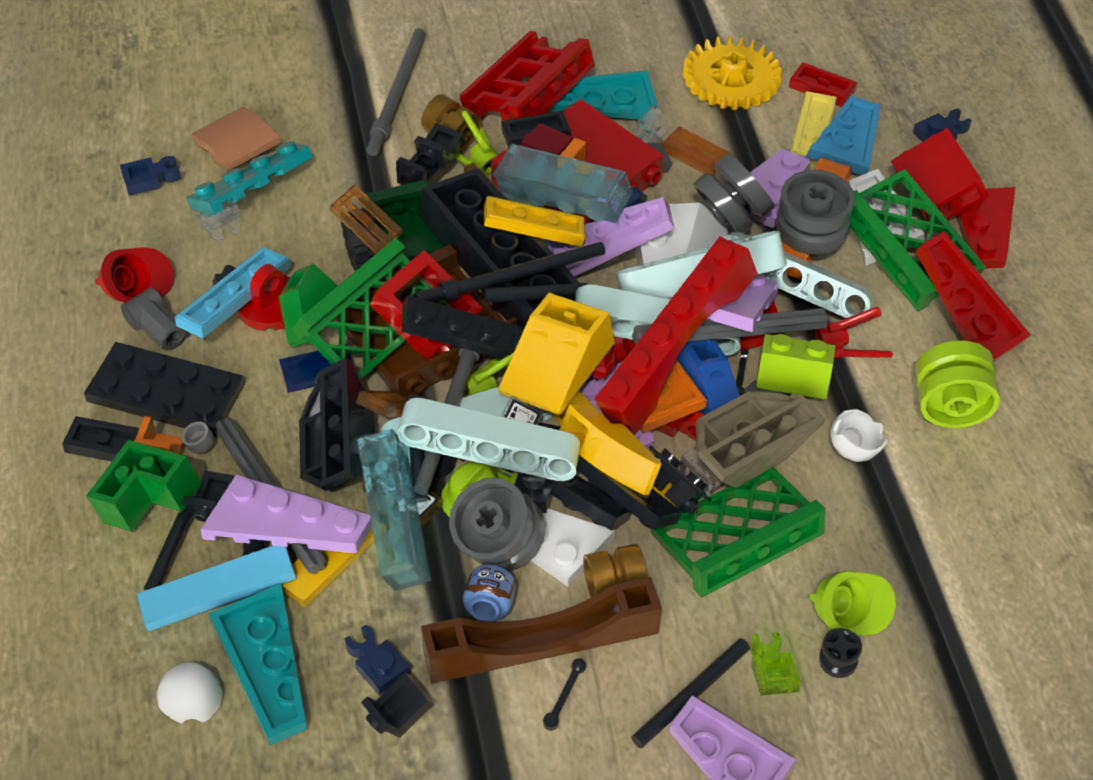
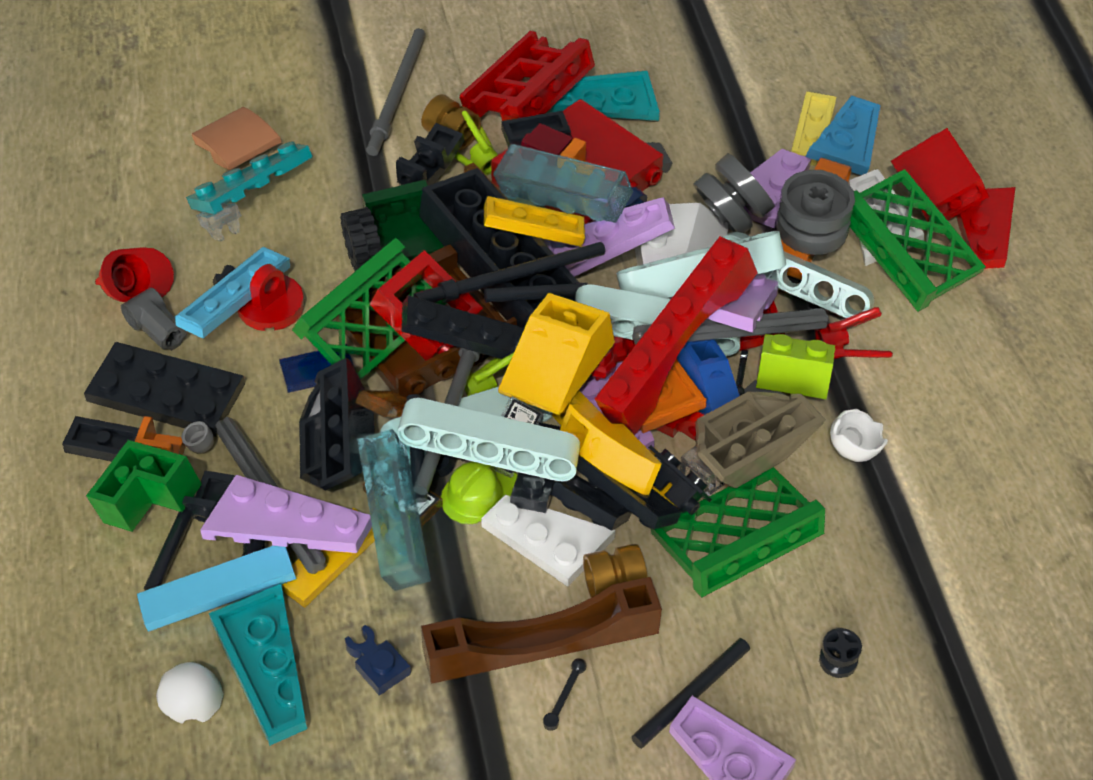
dark blue plate [120,156,181,195] -> none
green slope [279,263,337,348] -> none
clear orange tile [330,184,403,254] -> none
black bracket [361,673,434,738] -> none
dark grey wheel [449,478,546,572] -> none
medium blue head [463,565,517,622] -> none
clear tile [631,105,669,143] -> none
clear orange tile [661,126,731,176] -> none
yellow gear [682,35,782,110] -> none
clear neon green plate [751,632,801,696] -> none
red tile [789,62,858,107] -> none
lime piece [808,571,896,636] -> none
dark blue plate [913,109,972,142] -> none
lime wheel [915,341,1000,428] -> none
red wing [916,231,1031,362] -> none

